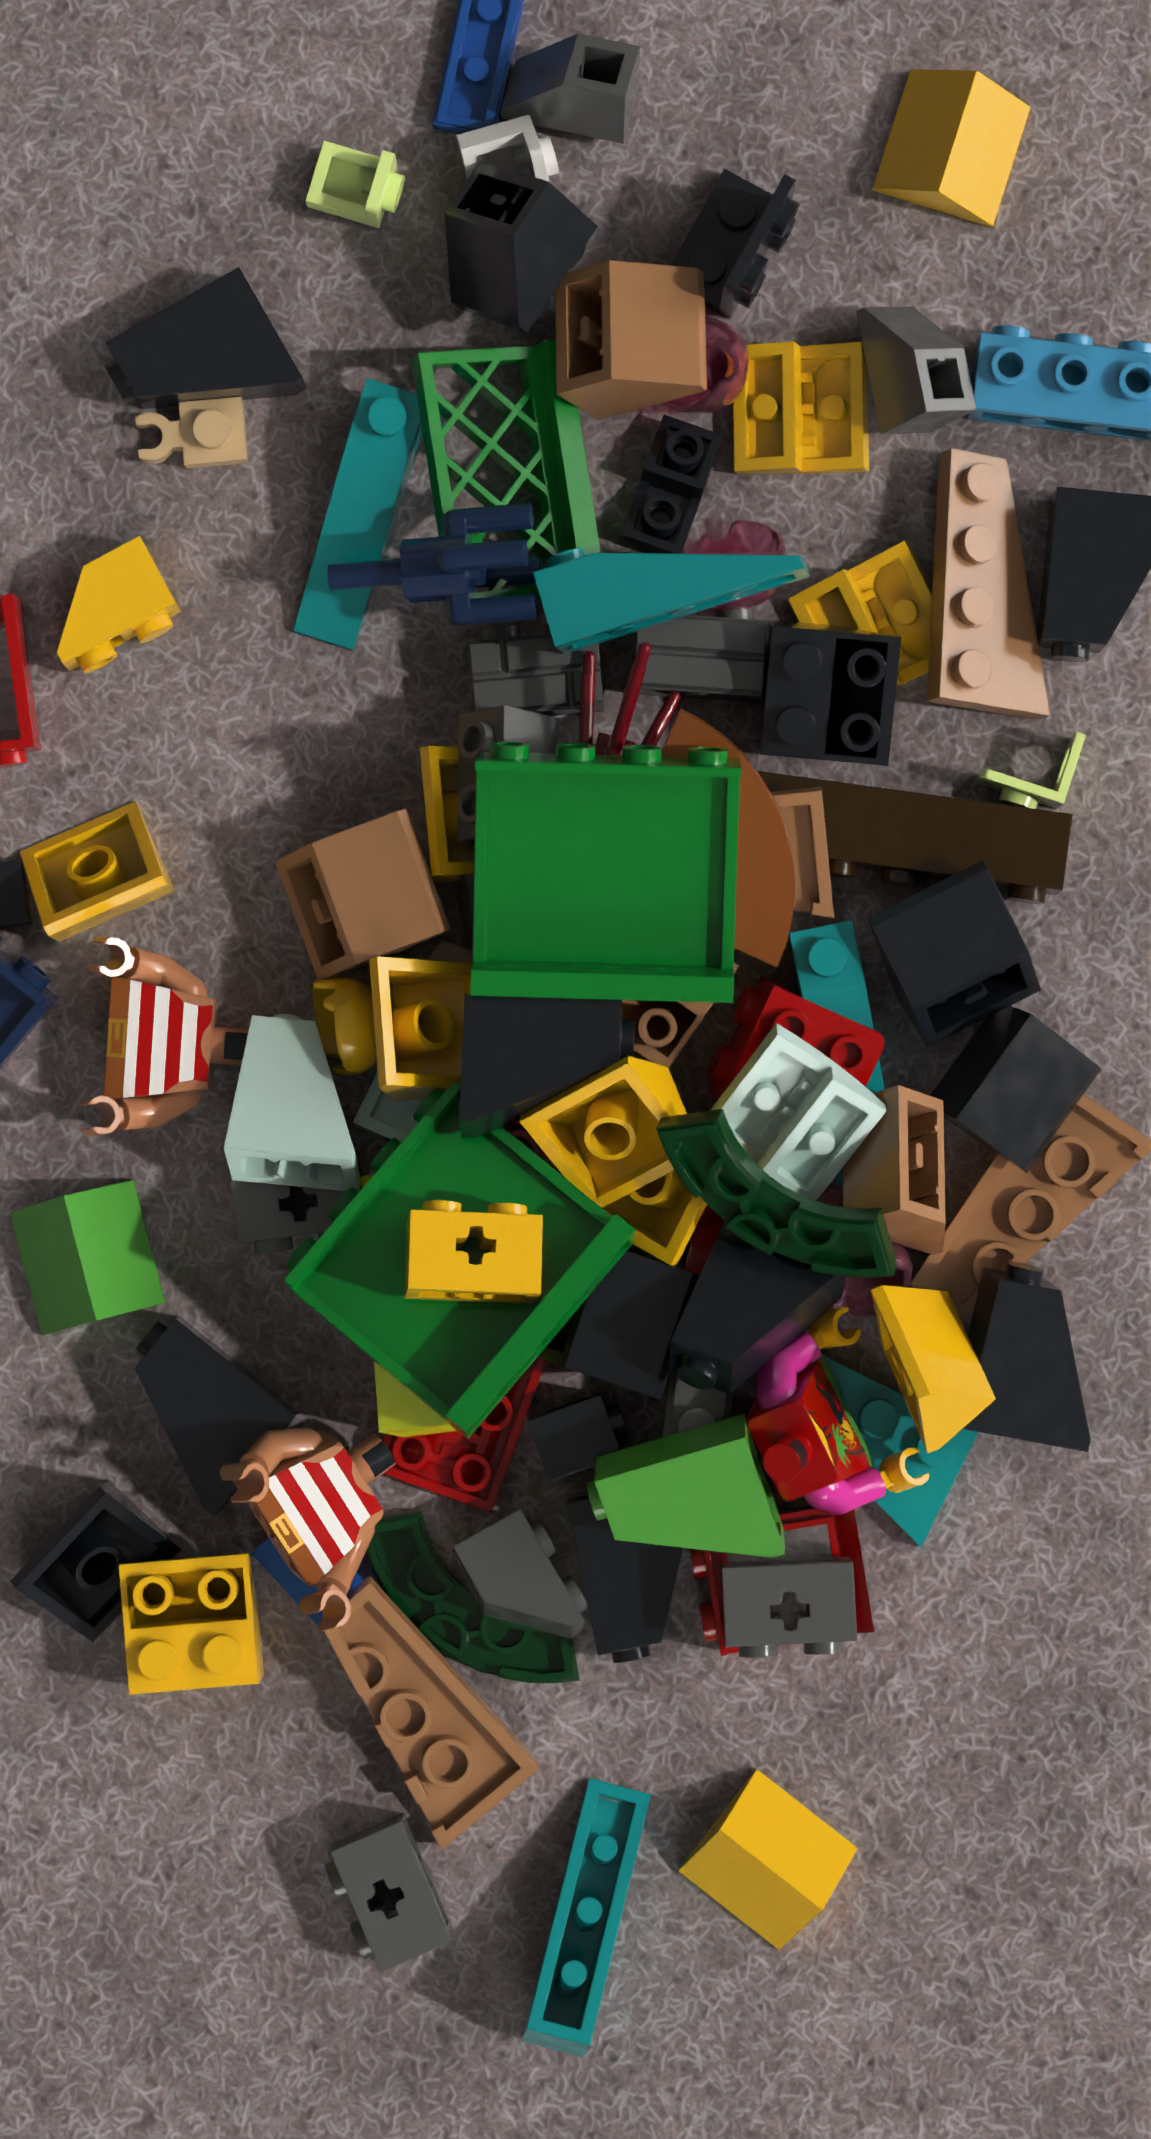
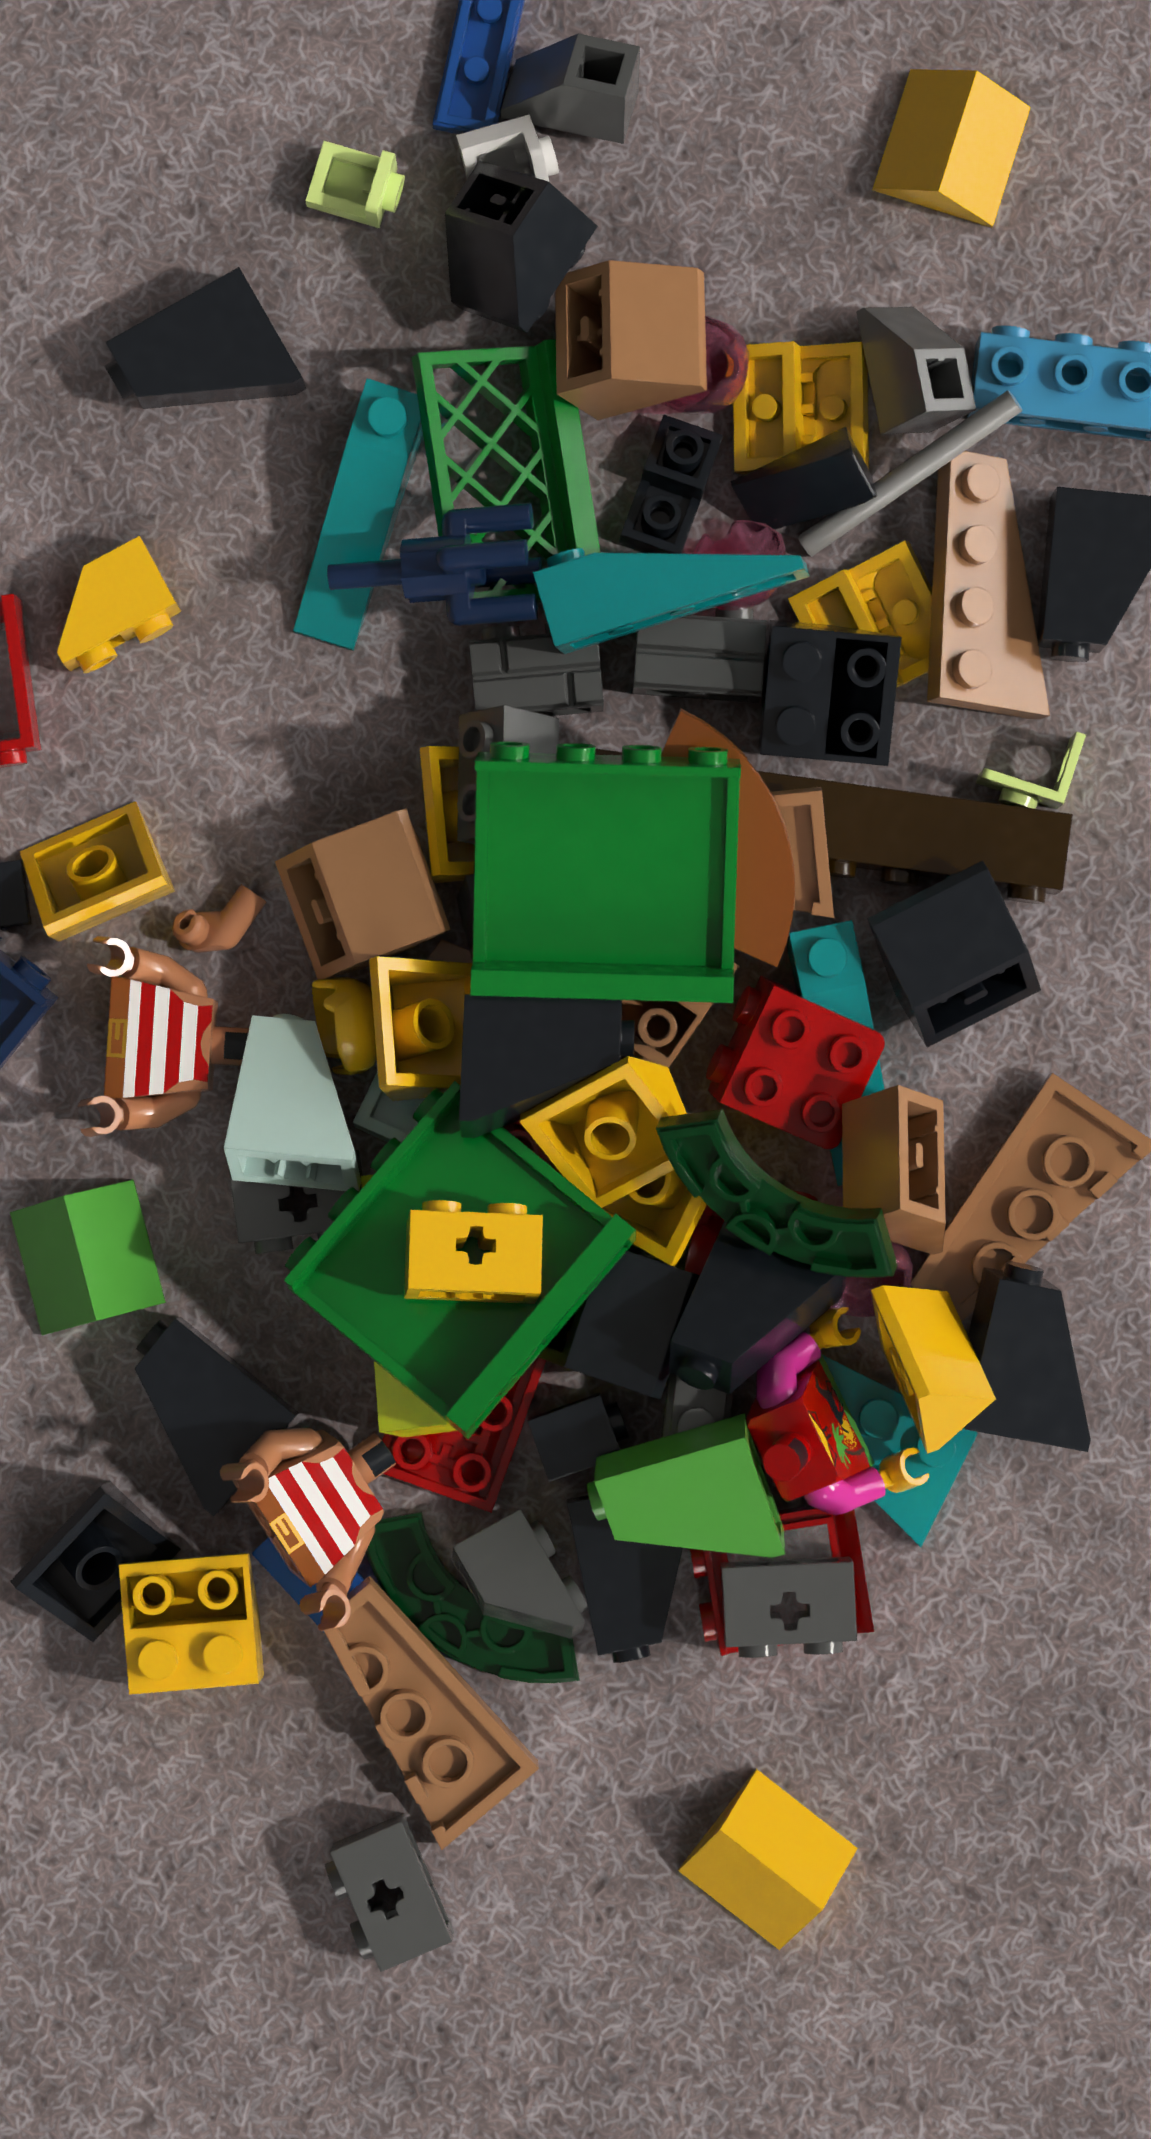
tan plate [135,396,249,469] -> none
teal slope [521,1778,651,2058] -> none
dark red plant [578,642,681,755] -> none
black bracket [671,168,800,319] -> none
light aqua slope [711,1023,887,1201] -> none
black slope [930,1006,1101,1173] -> none
none -> nougat arm [172,884,267,953]
none -> black slope [731,427,877,534]
none -> light grey bar [798,390,1023,557]

